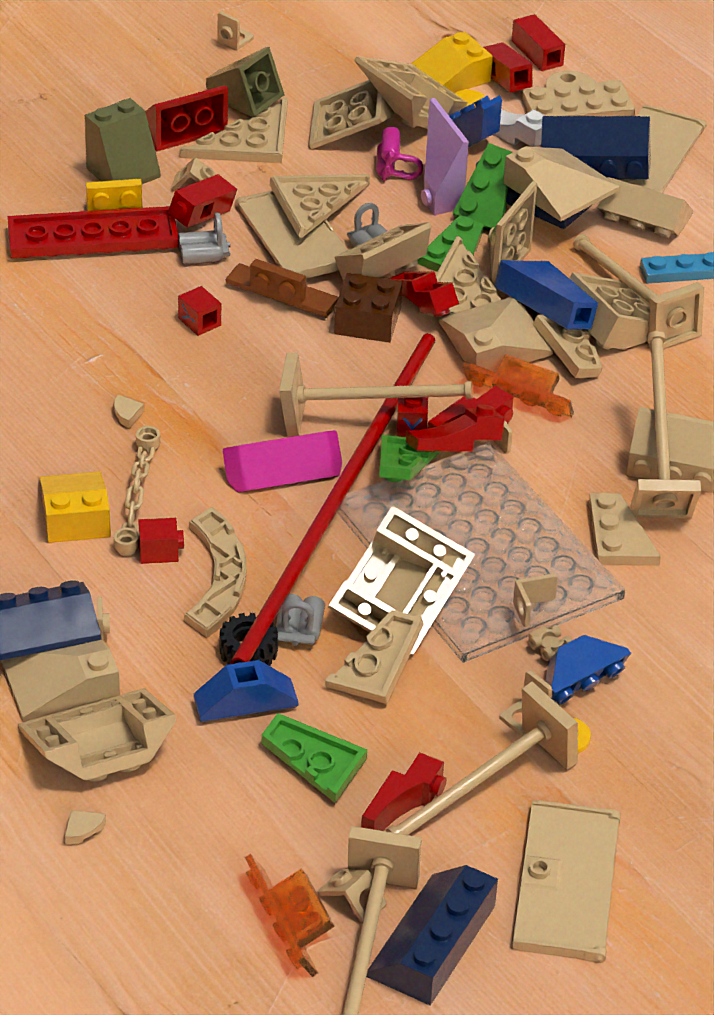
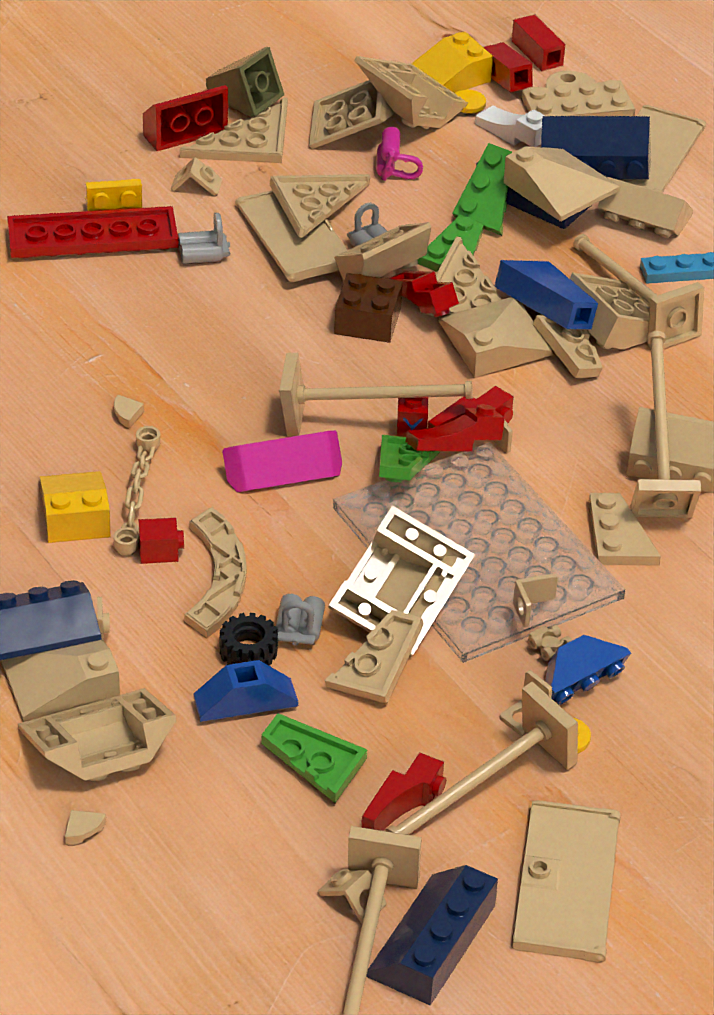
olive slope [85,98,161,184] -> none
red brick [168,174,237,228] -> none
red brick [178,286,222,336] -> none
tan bracket [217,12,254,51] -> none
dark orange bracket [226,259,339,317] -> none
red piece [231,334,436,664] -> none
clear orange bracket [245,853,335,977] -> none
lavender slope [421,98,469,215] -> none
blue slope [449,95,502,147] -> none
clear orange bracket [463,354,574,418] -> none
tan slope [488,181,537,292] -> none

